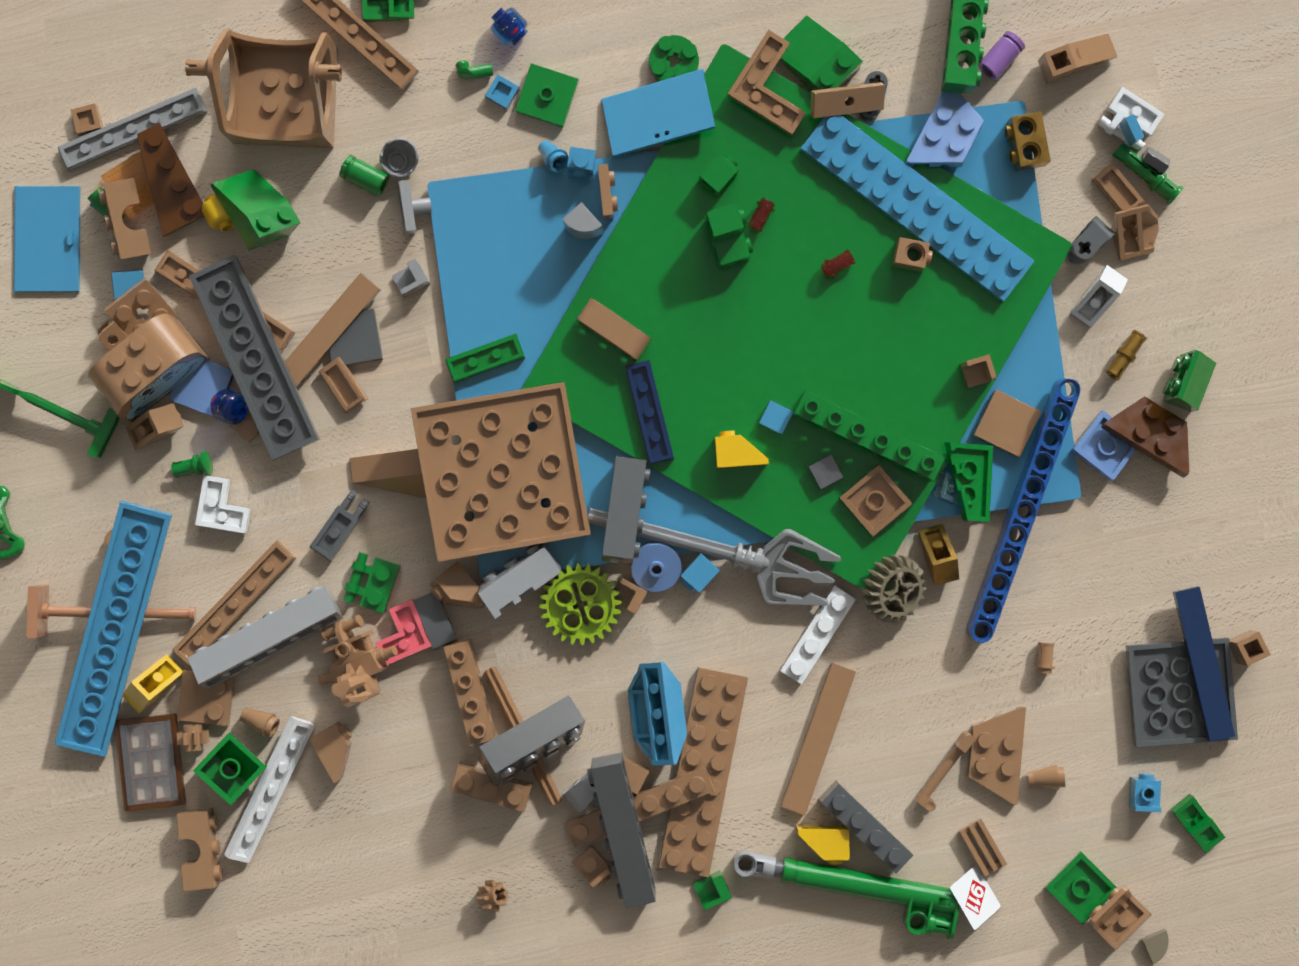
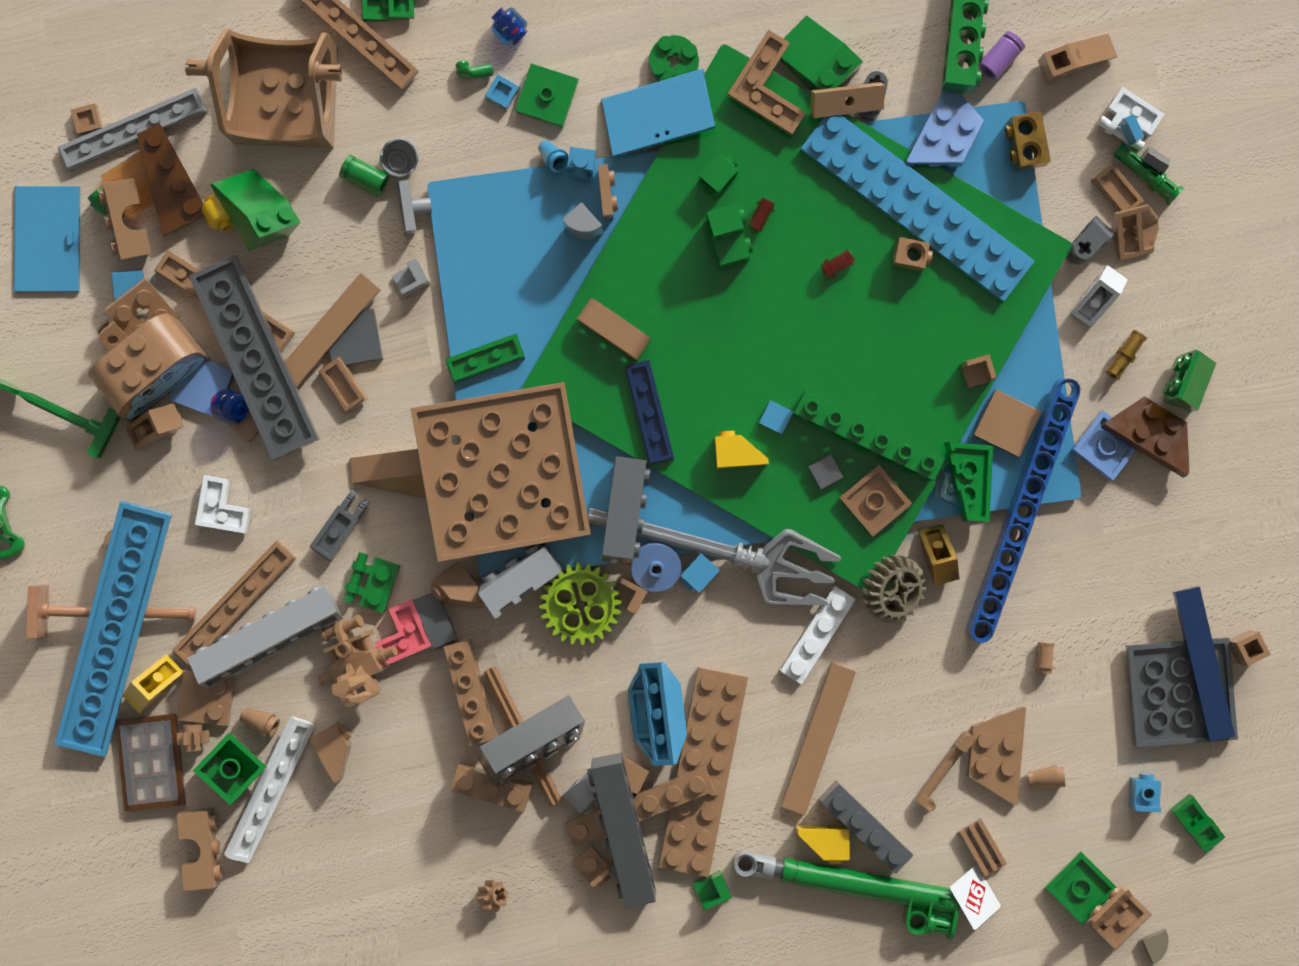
green pin [171,450,213,478] -> none

